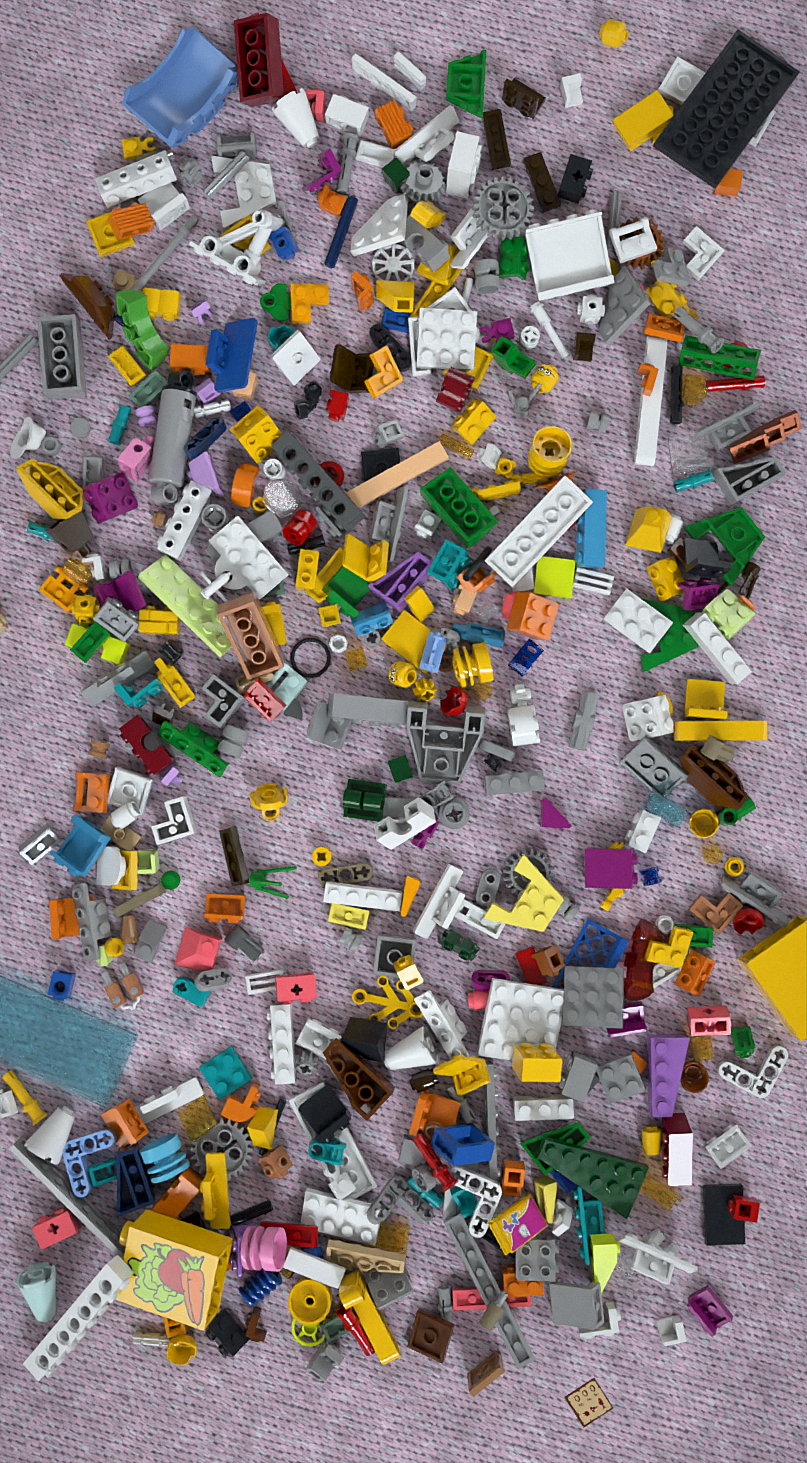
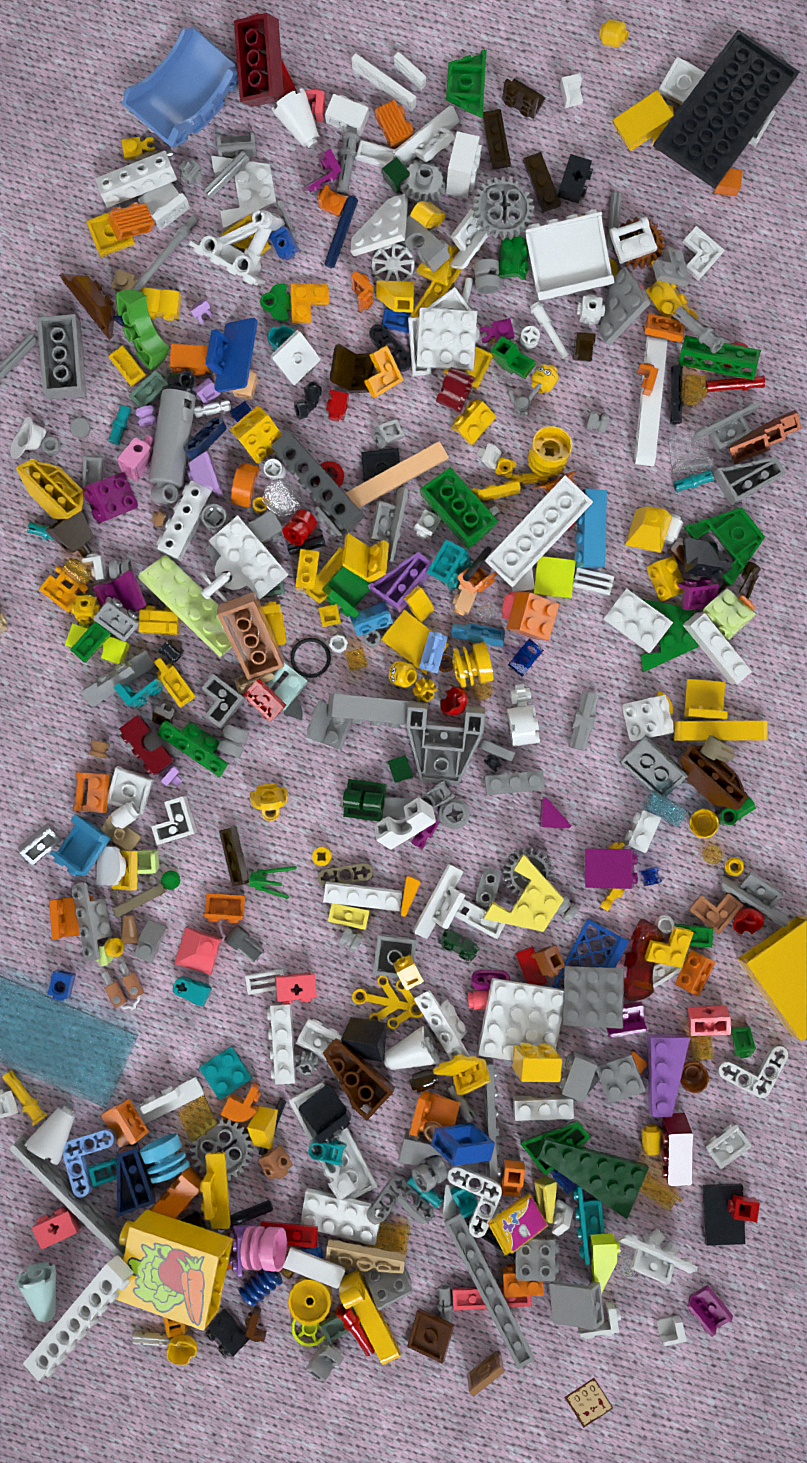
light grey beam [194,968,232,991] -> none
red pin [412,1133,459,1192] -> none
clear yellow axle [438,434,474,459] -> none
light grey arm [441,628,460,652] -> none
dark tan piece [479,1291,508,1331] -> none

